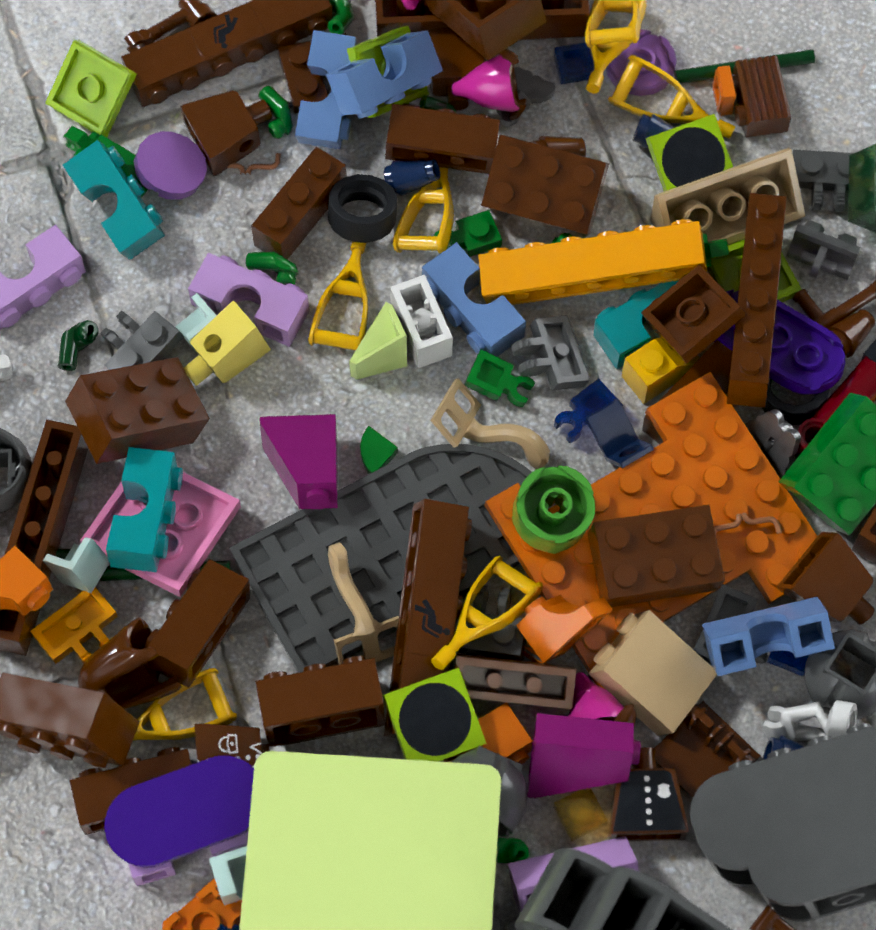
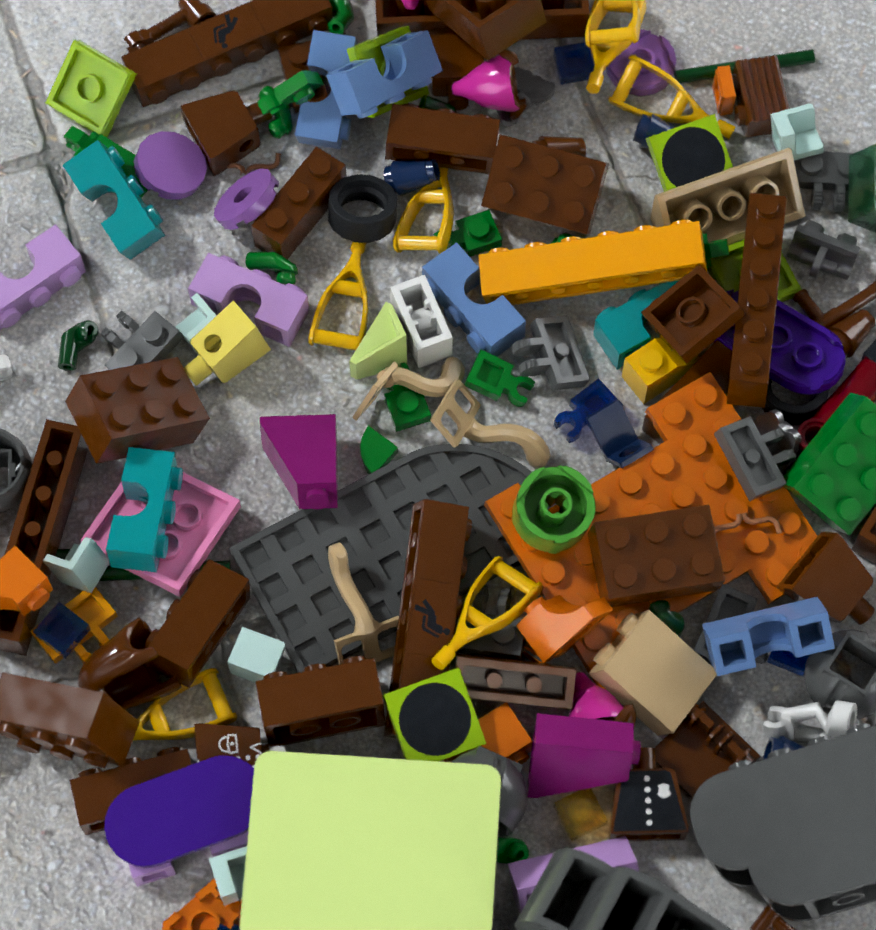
none -> clear blue plate [33,602,91,659]
none -> medium lavender tile [214,169,279,230]
none -> light aqua panel [227,627,285,683]
none -> green plate [257,70,324,115]
none -> tan piece [352,356,465,421]
none -> green plate [382,362,431,432]
none -> dark green arm [649,600,685,637]
none -> dark grey hinge [714,416,796,501]
none -> light aqua panel [771,104,824,161]

